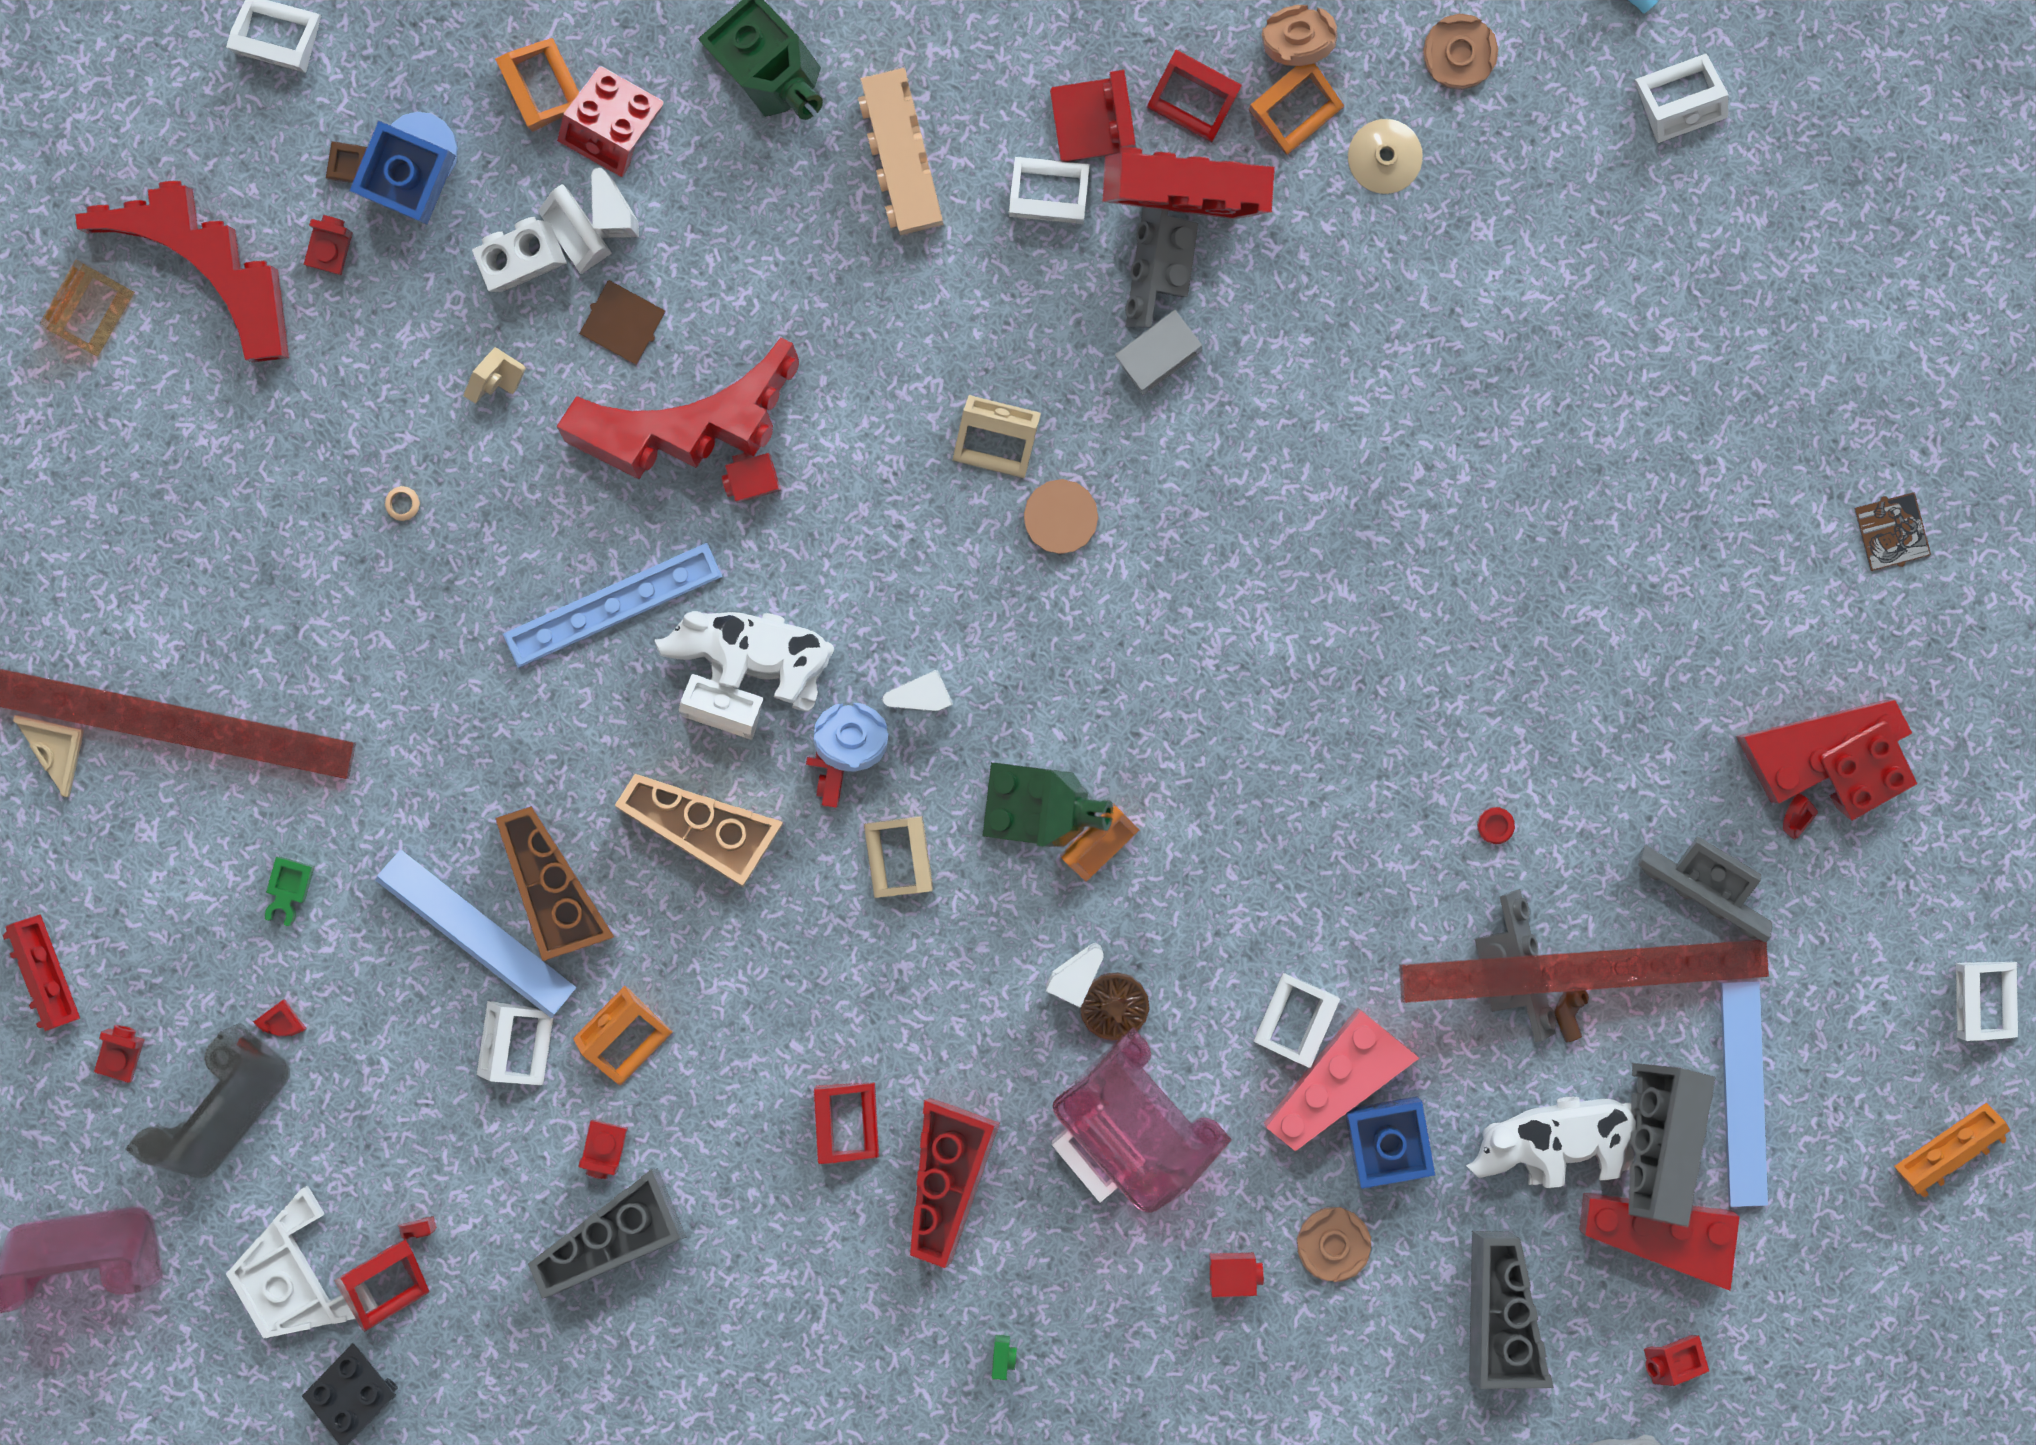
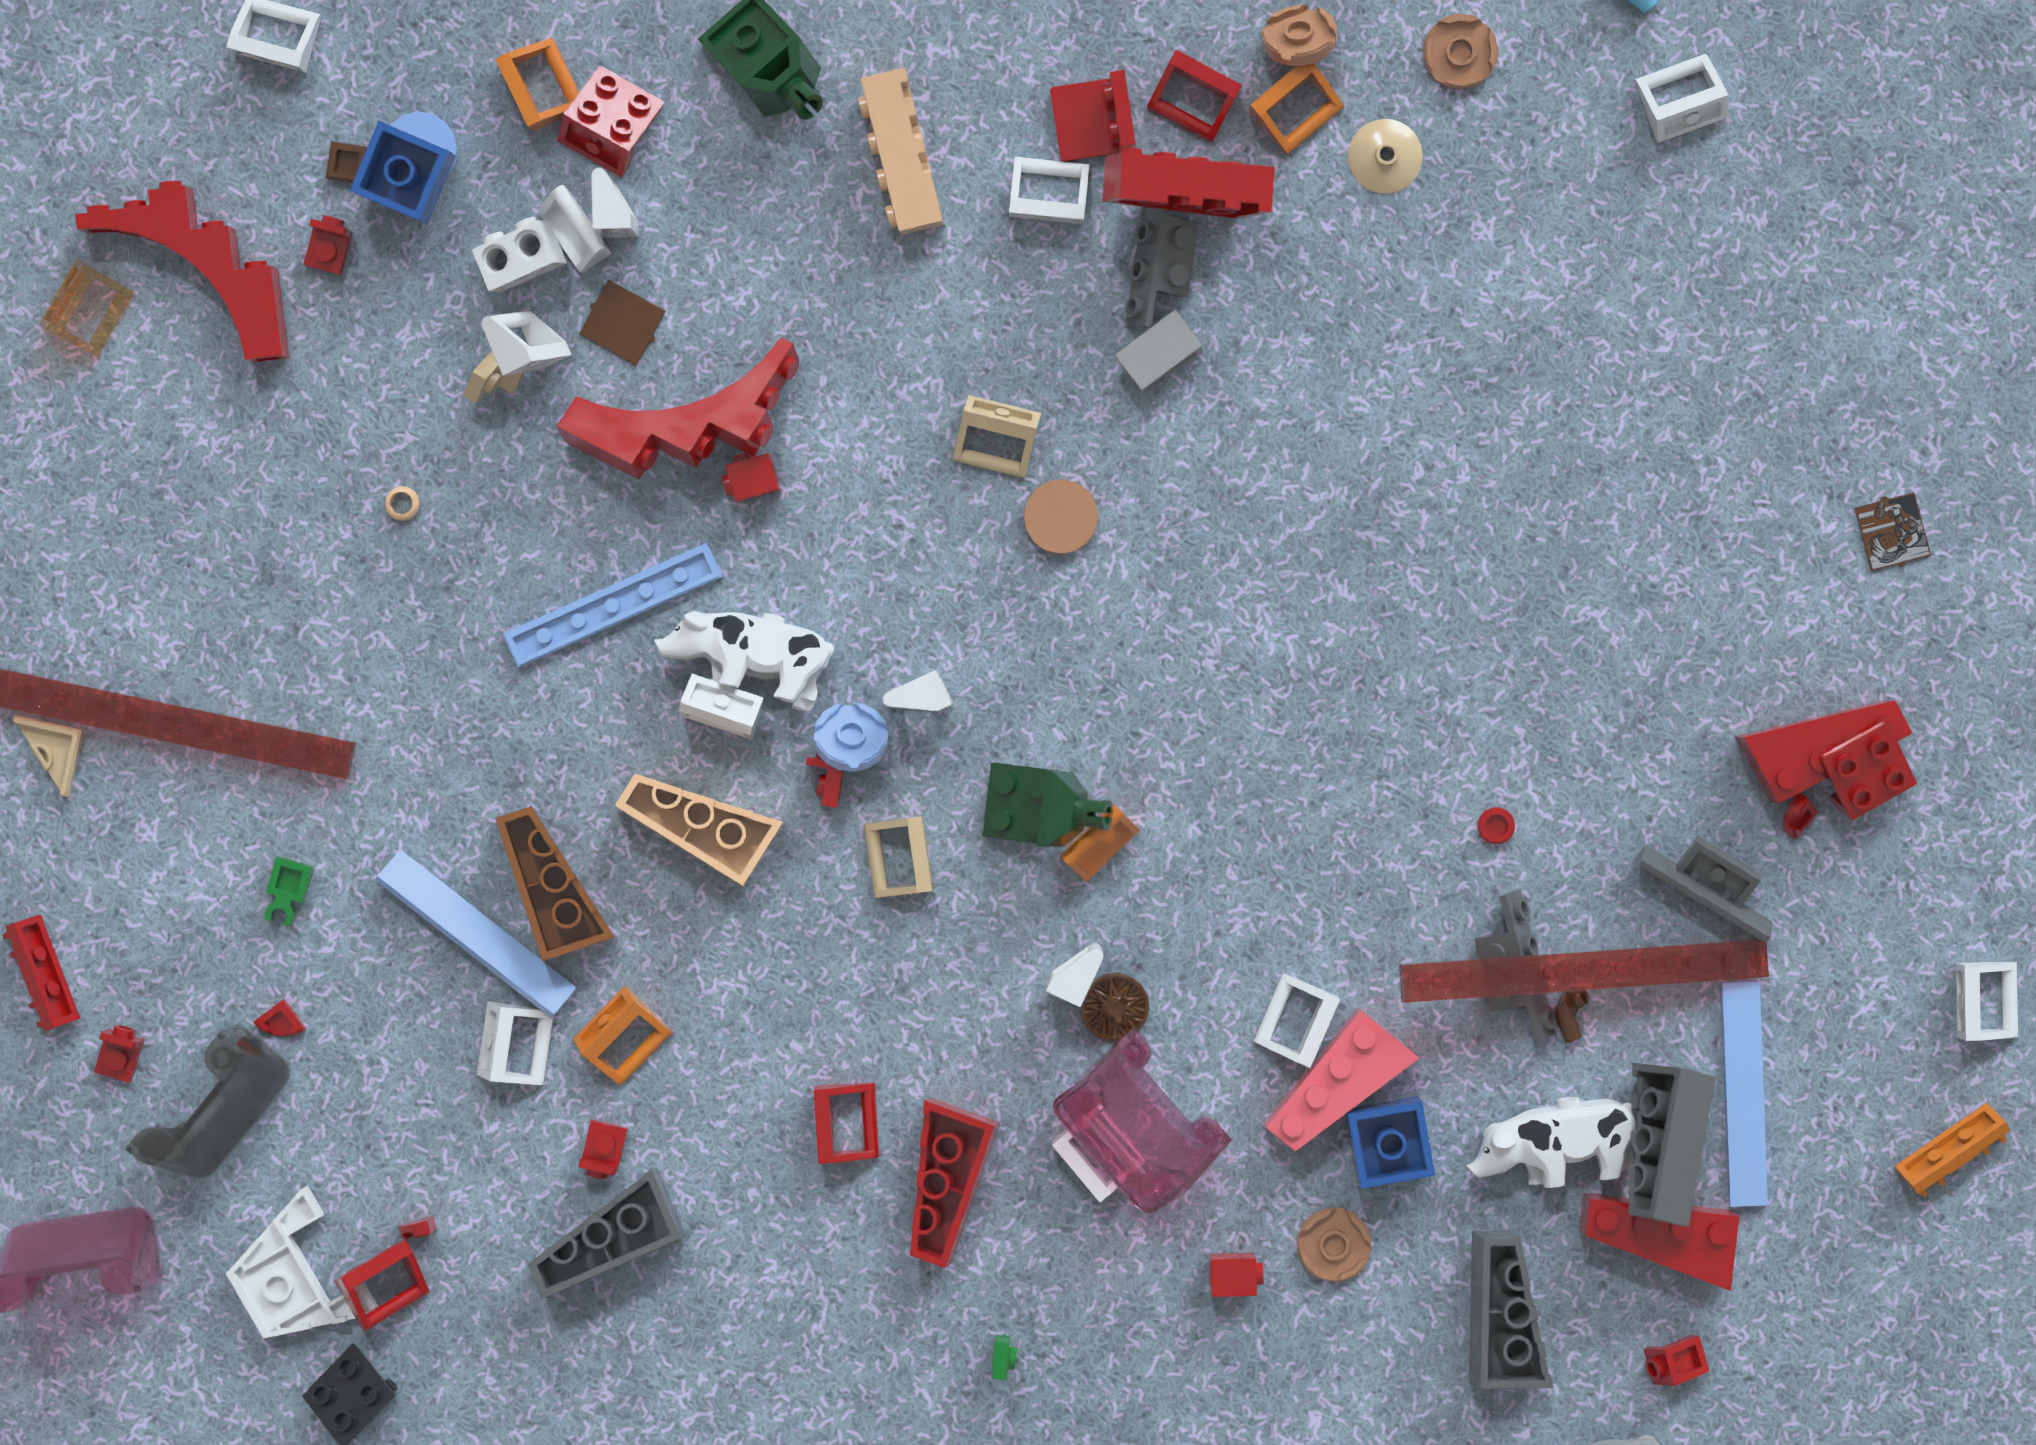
none -> white tile [482,311,571,376]

